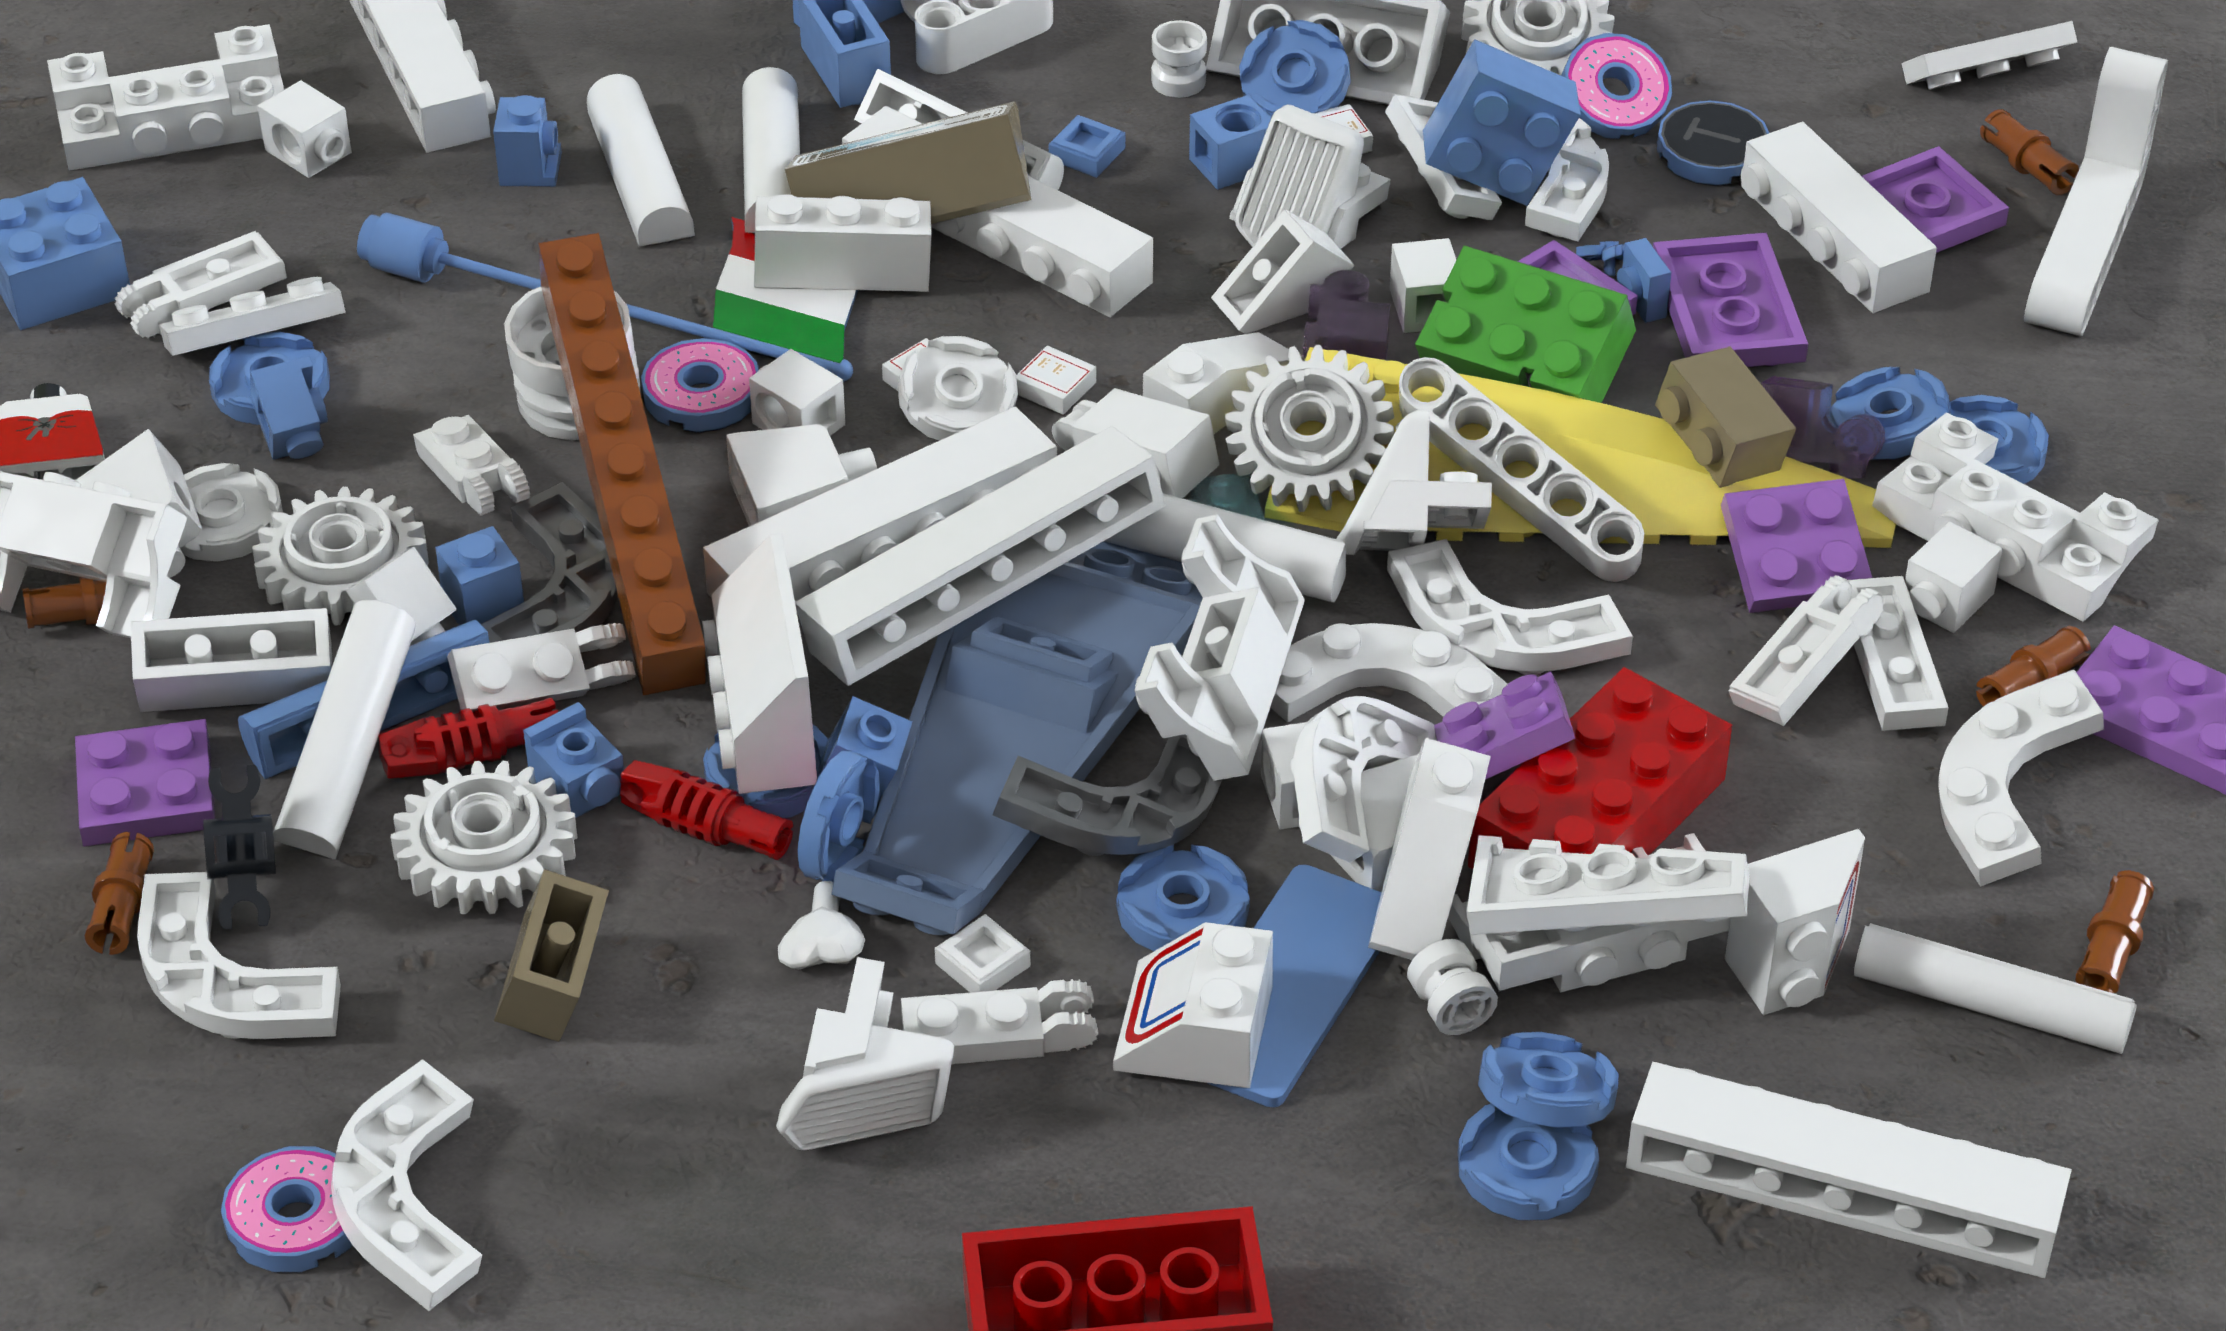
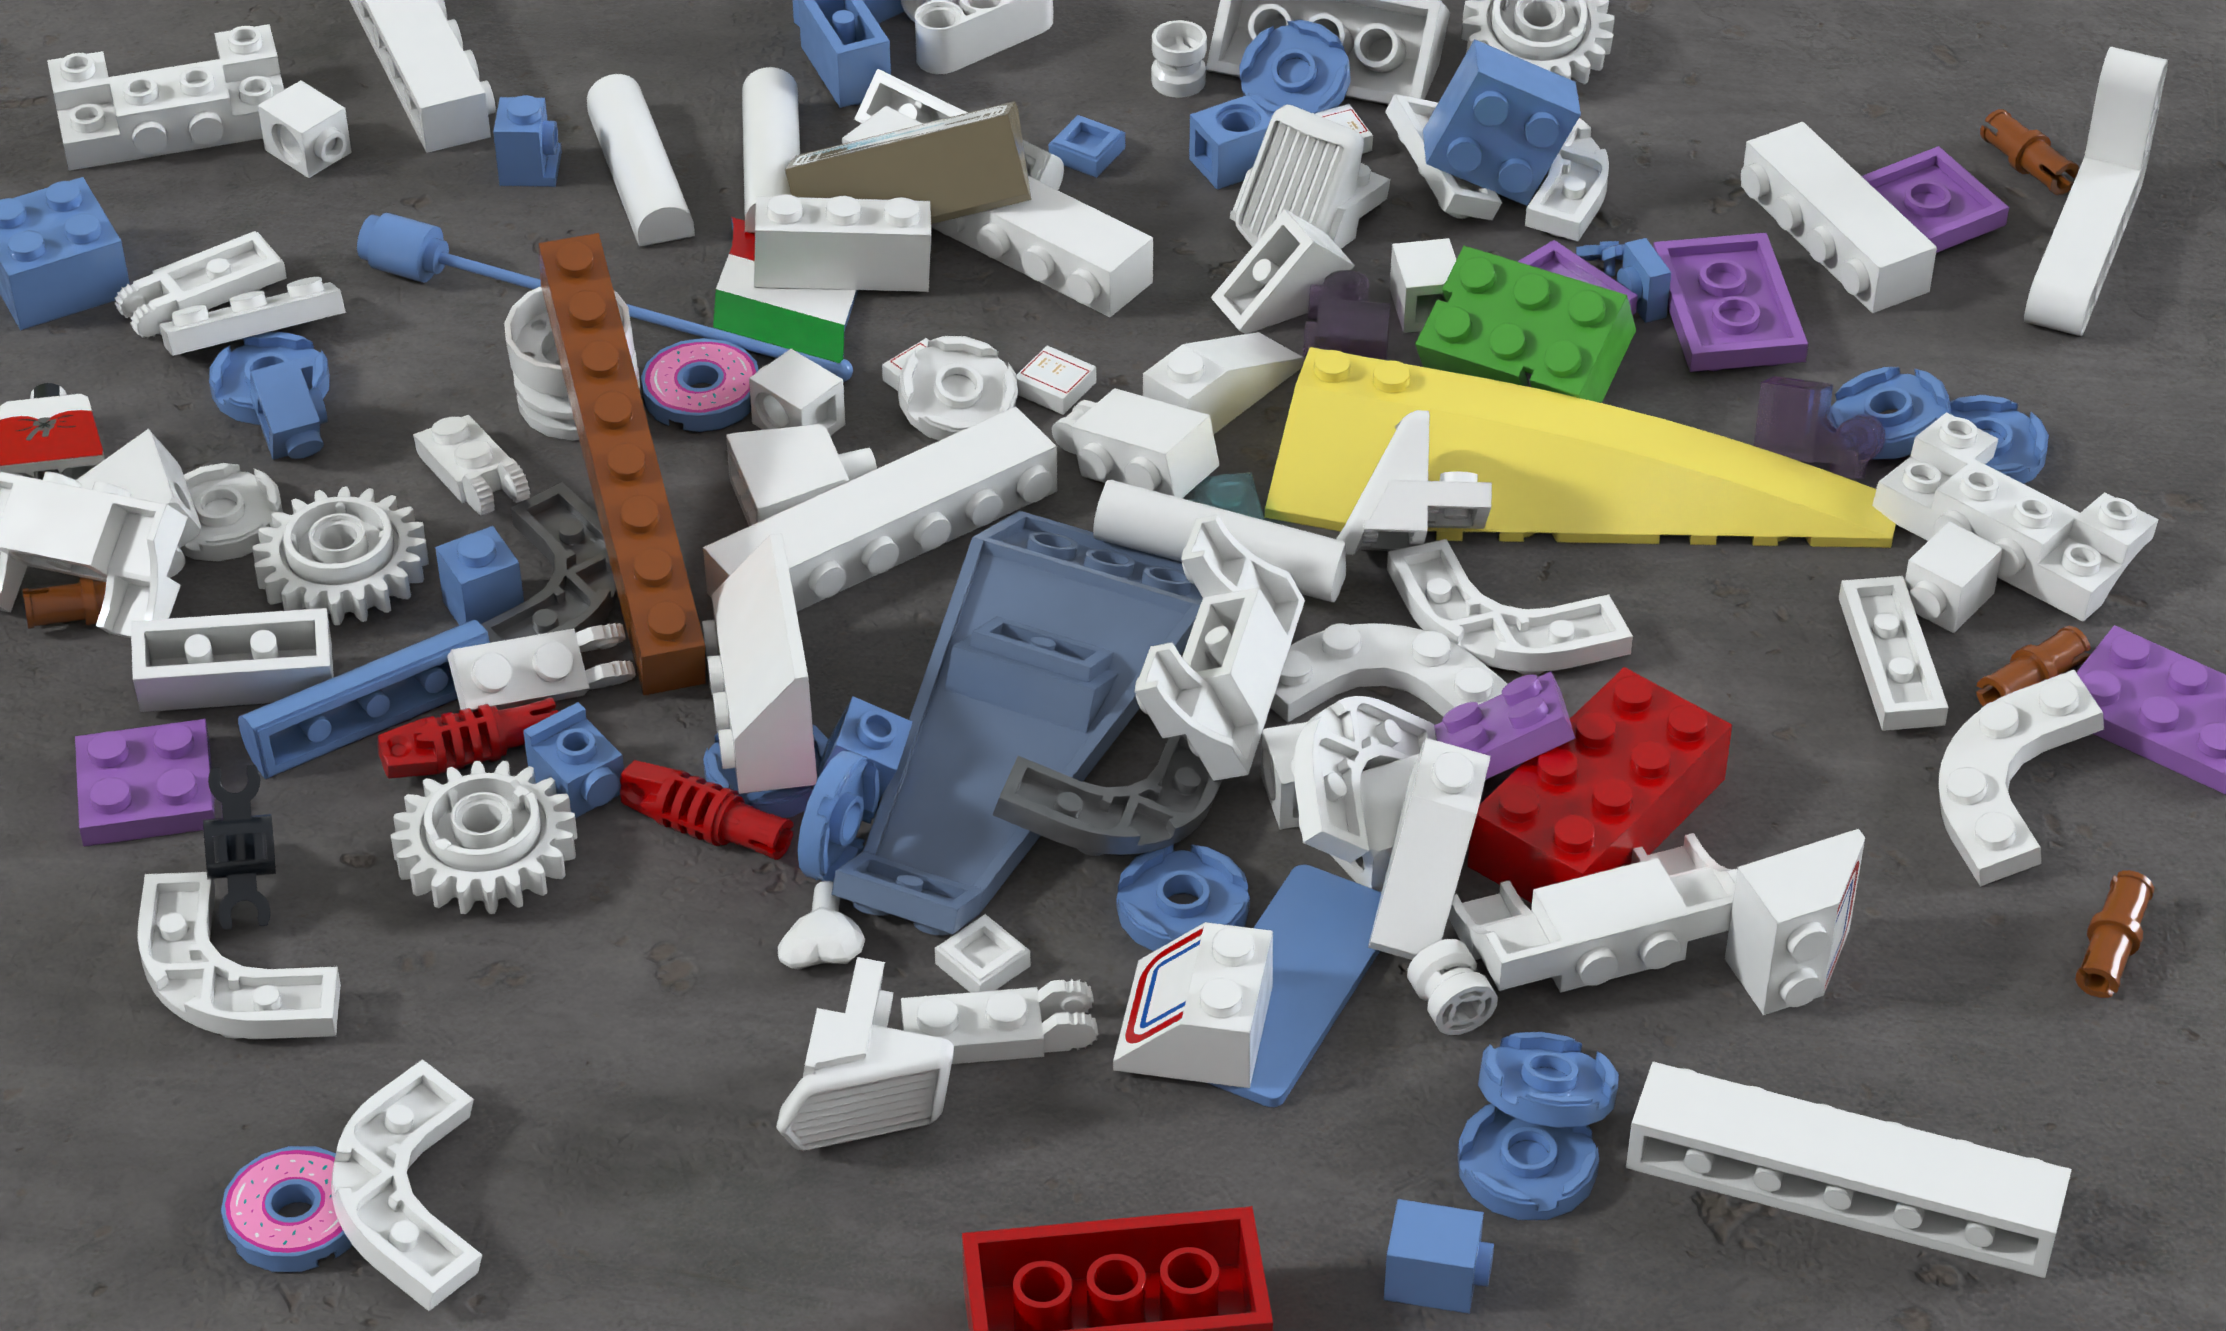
dark orange pin [85,832,154,955] -> none
white brick [273,600,416,860] -> none
white brick [346,547,457,646] -> none
dark tan brick [494,869,609,1042] -> none
white brick [795,425,1165,686] -> none
white gear [1225,345,1395,512] -> none
white beam [1399,357,1644,582] -> none
white wing [1466,835,1749,936] -> none
tile [1561,33,1672,139] -> none
dark tan brick [1655,346,1796,488] -> none
black tile [1657,100,1769,185] -> none
medium lavender plate [1721,479,1872,613] -> none
white hinge [1728,575,1885,726] -> none
white brick [1854,923,2137,1054] -> none
white plate [1901,21,2077,90] -> none
none -> medium blue brick [1384,1199,1494,1314]

